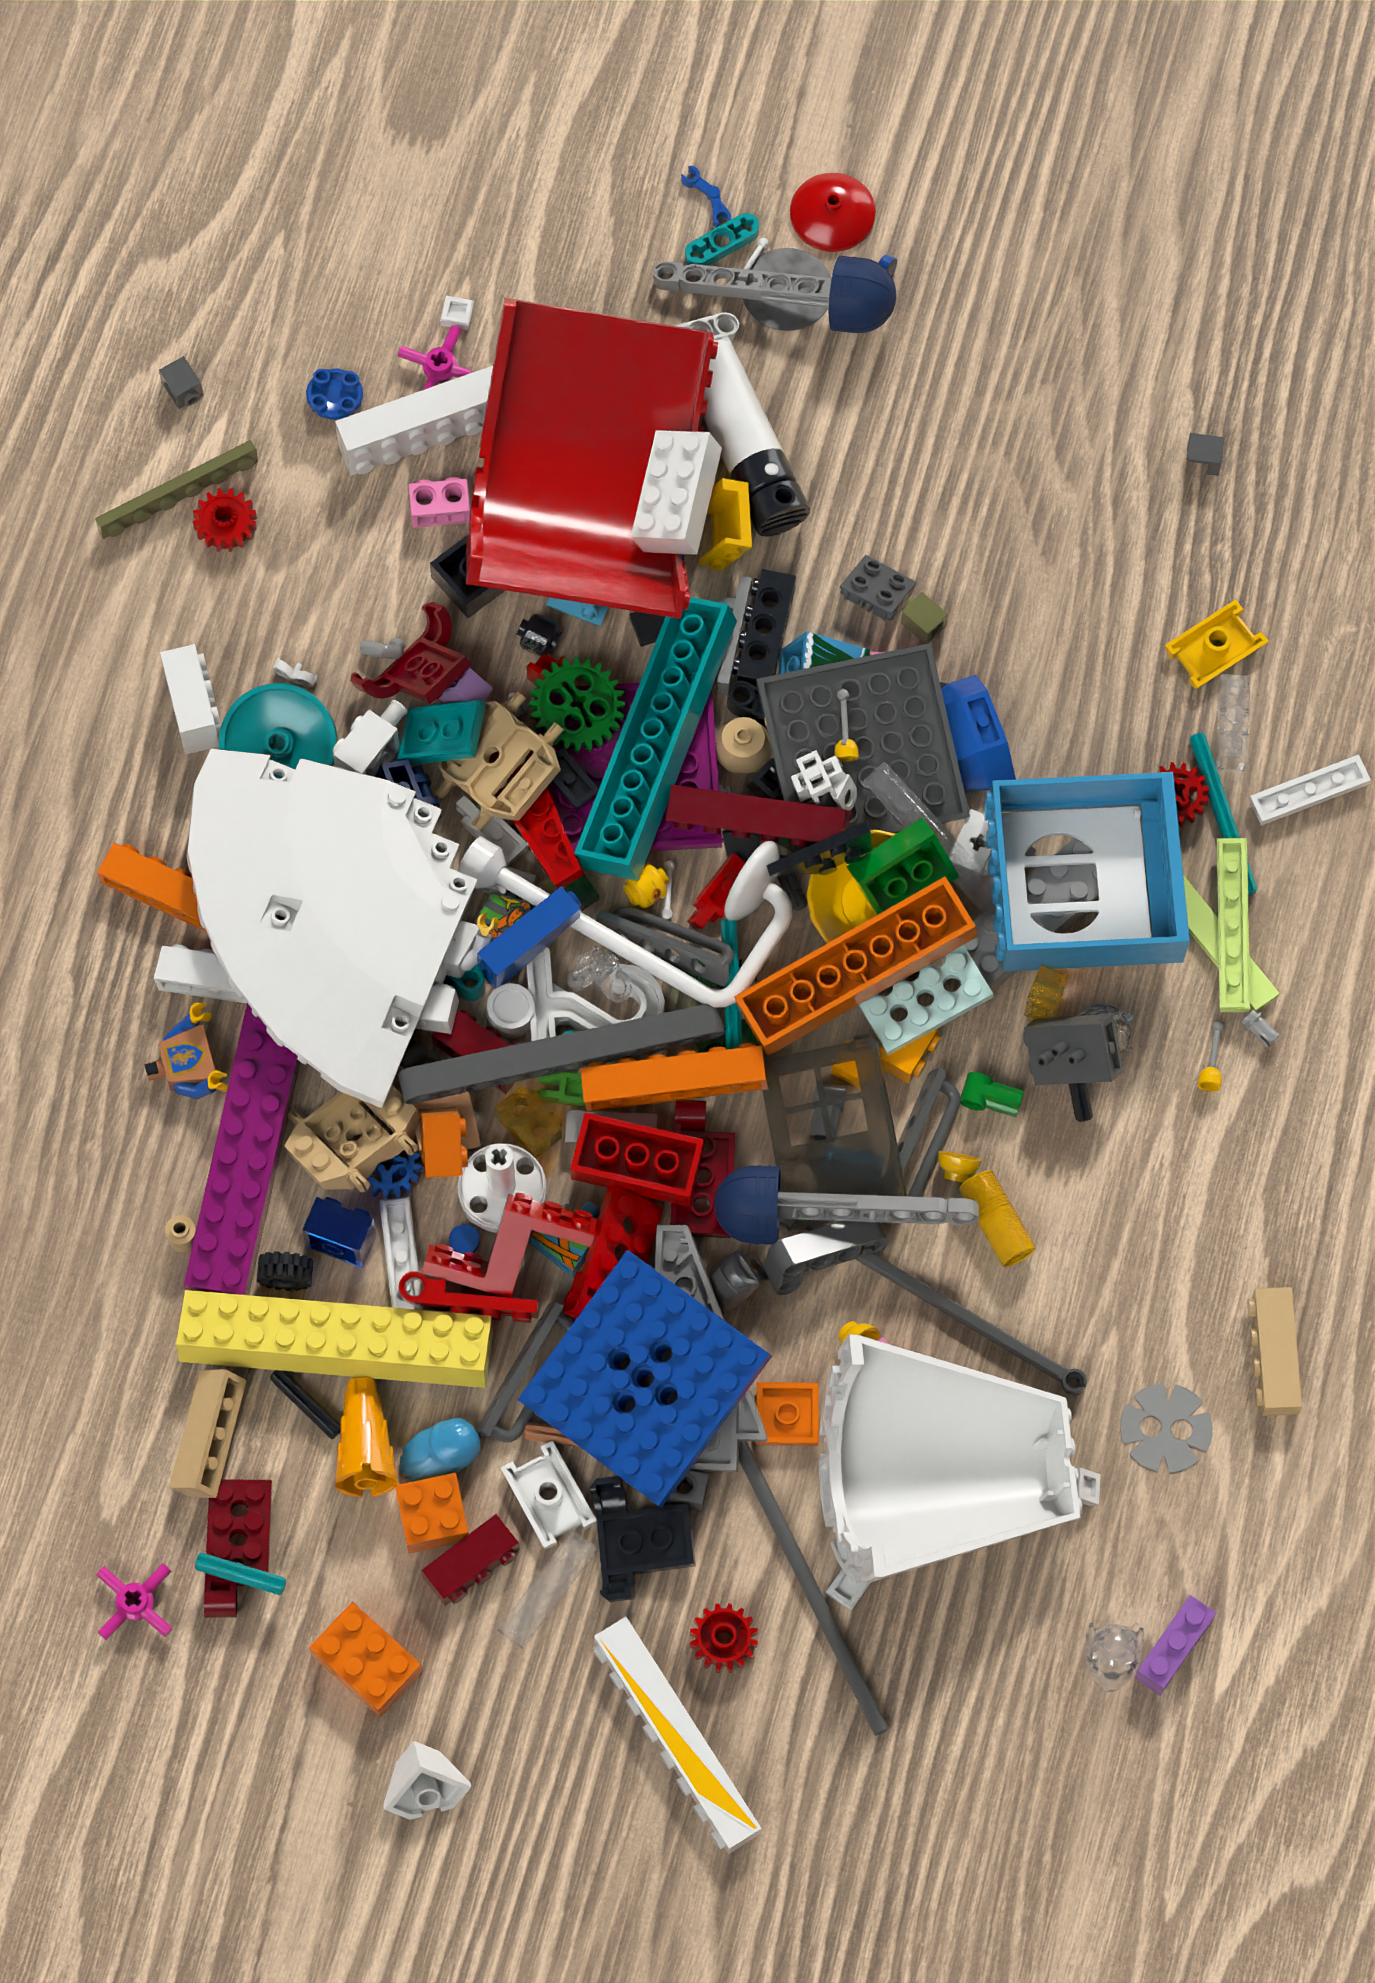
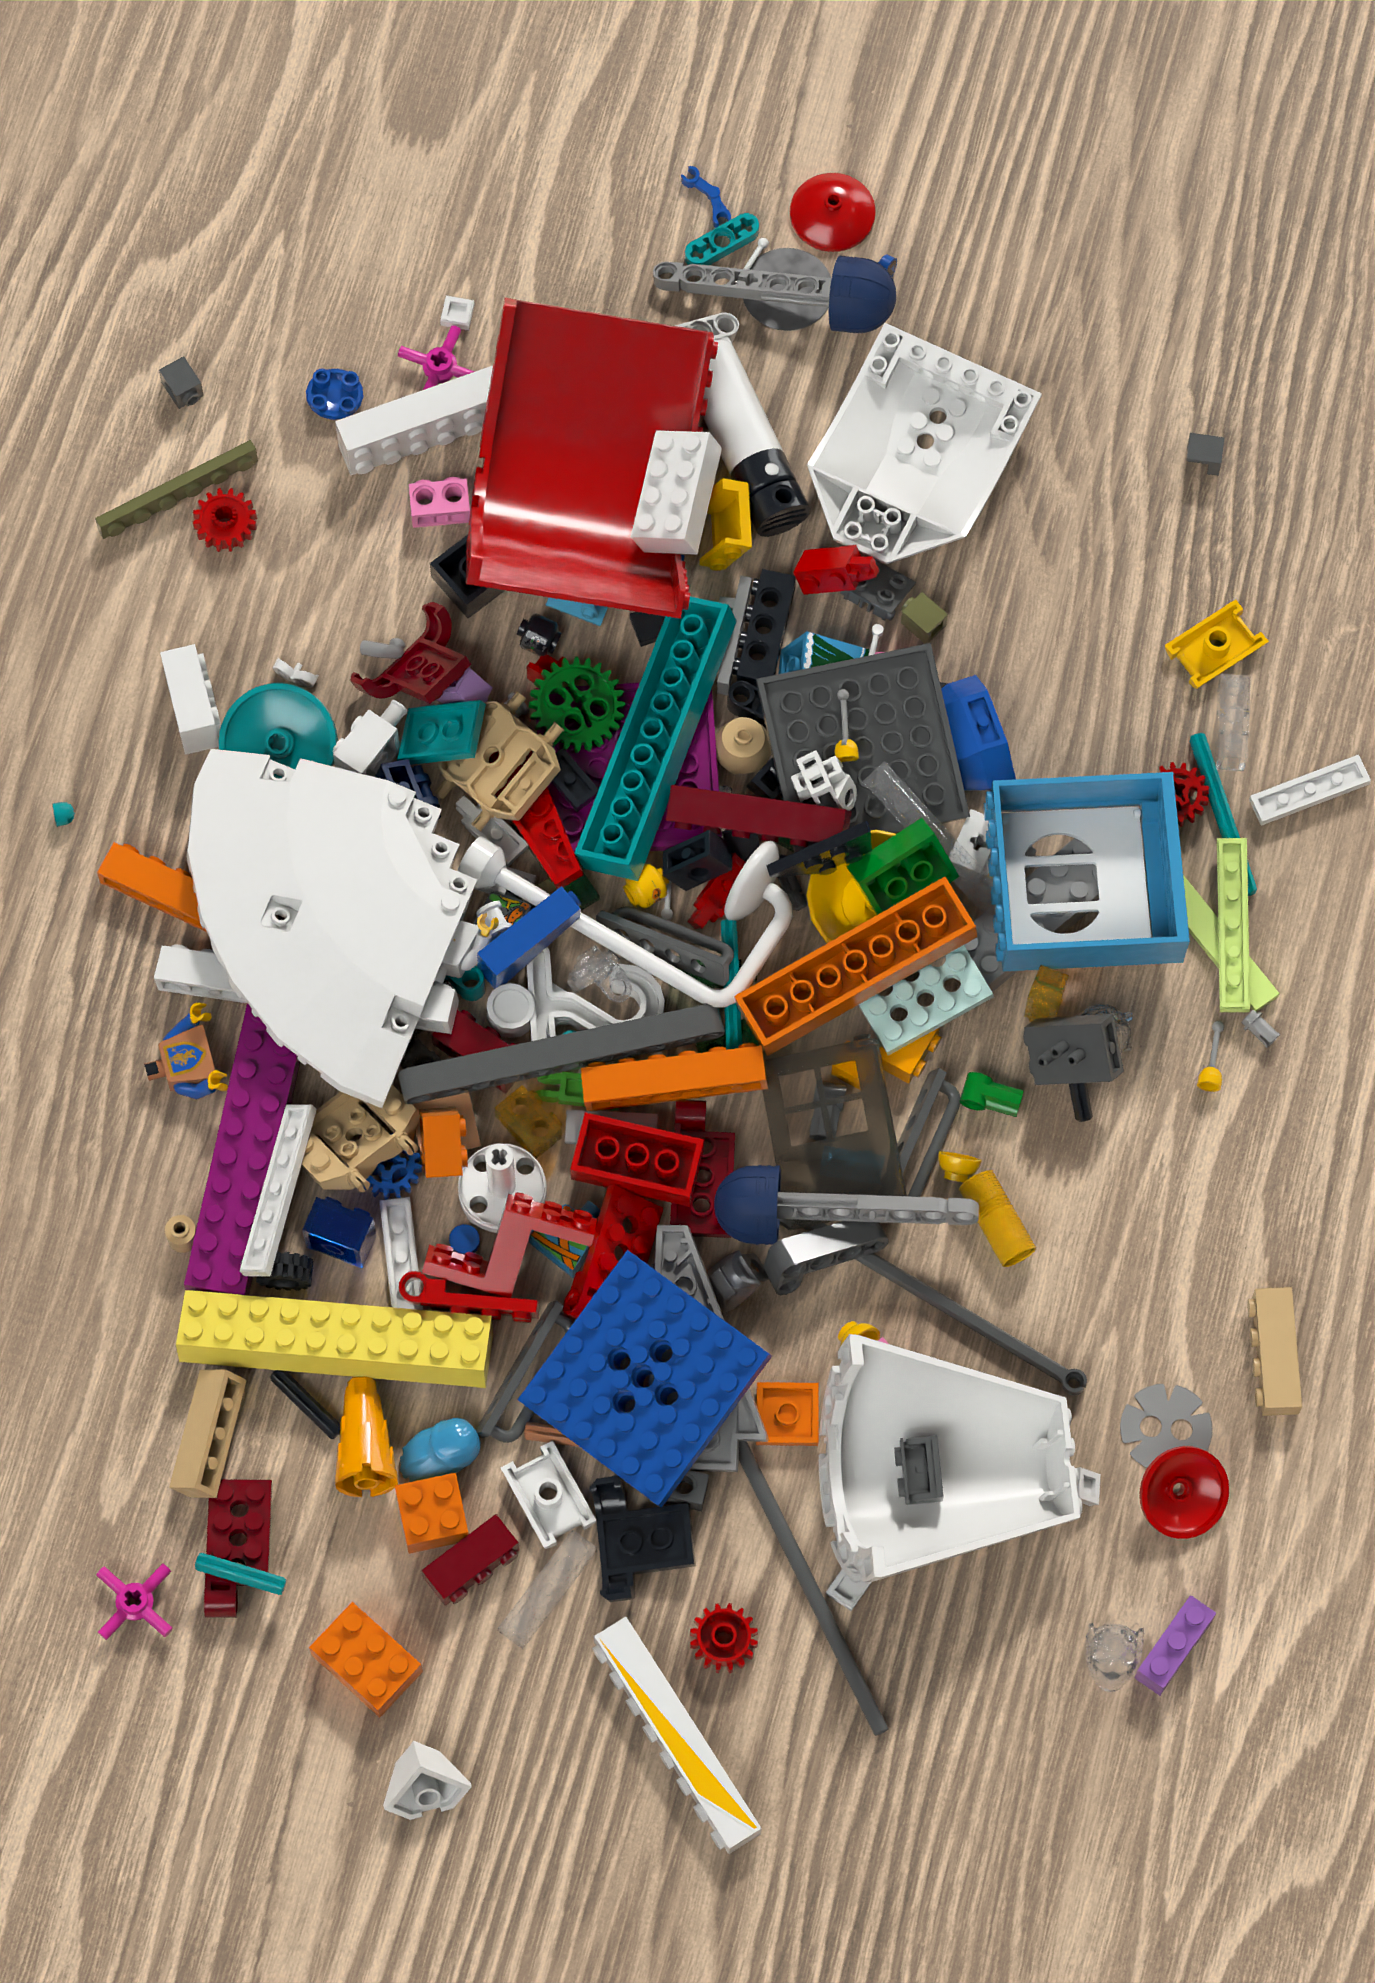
none -> teal hinge [52,802,75,827]
none -> white tile [239,1104,317,1277]
none -> white bush [476,901,512,941]
none -> black brick [663,830,732,891]
none -> red hinge [793,545,879,595]
none -> white wedge [807,323,1042,564]
none -> white hinge [868,624,884,656]
none -> dark grey hinge [894,1435,944,1505]
none -> red dish [1139,1446,1229,1539]

